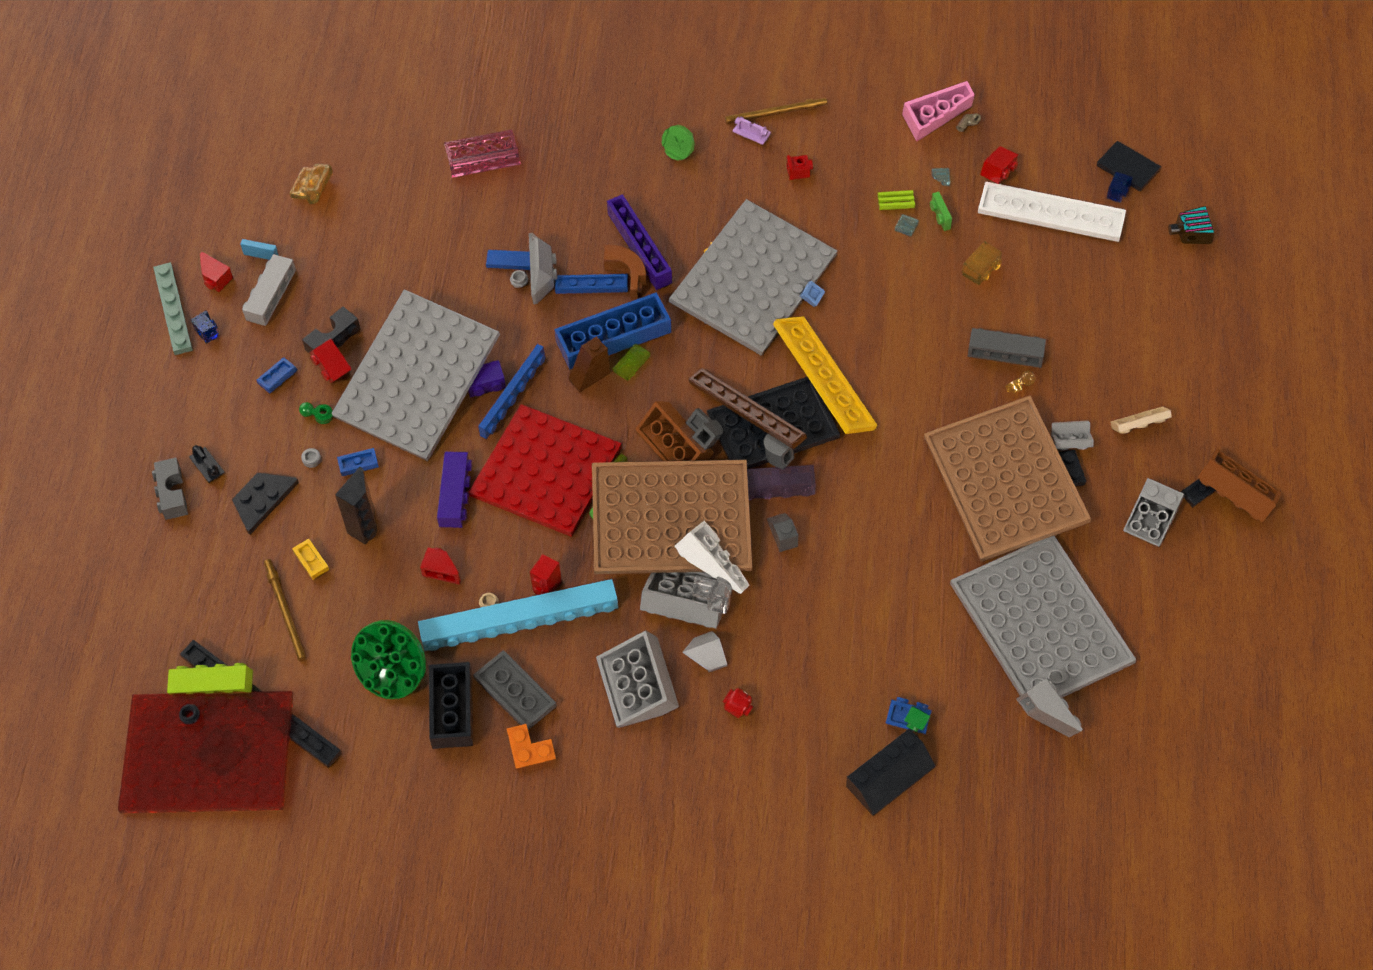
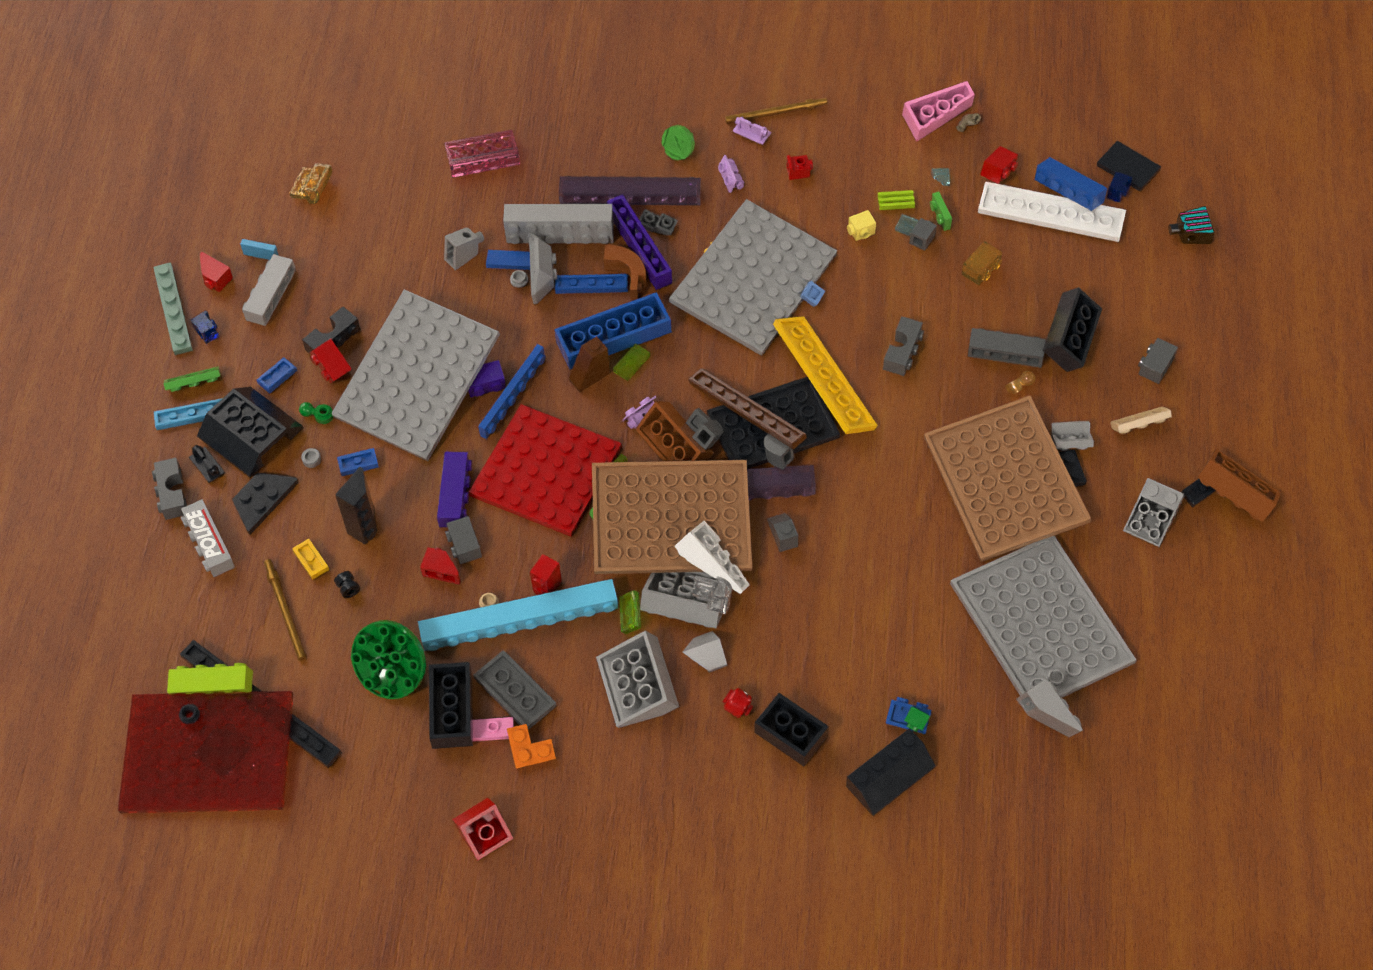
none -> dark azure tile [154,398,223,430]
none -> bright green plate [163,366,221,392]
none -> light grey brick [181,499,235,577]
none -> black slope [197,387,304,478]
none -> black wheel [334,571,360,598]
none -> light grey torso [444,228,484,270]
none -> dark grey brick [445,516,482,564]
none -> red slope [452,798,513,860]
none -> bright pink plate [472,717,514,741]
none -> light grey brick [503,204,614,244]
none -> clear purple brick [559,176,701,206]
none -> clear neon green plate [619,590,641,634]
none -> lavender hinge [622,396,656,429]
none -> dark grey slope [639,209,678,235]
none -> lavender hinge [718,155,744,193]
none -> black brick [754,693,829,766]
none -> light yellow brick [847,210,876,241]
none -> dark grey arch [883,316,925,376]
none -> dark grey brick [909,218,937,251]
none -> blue brick [1034,157,1107,211]
none -> black brick [1043,287,1102,372]
none -> dark grey brick [1138,338,1178,384]

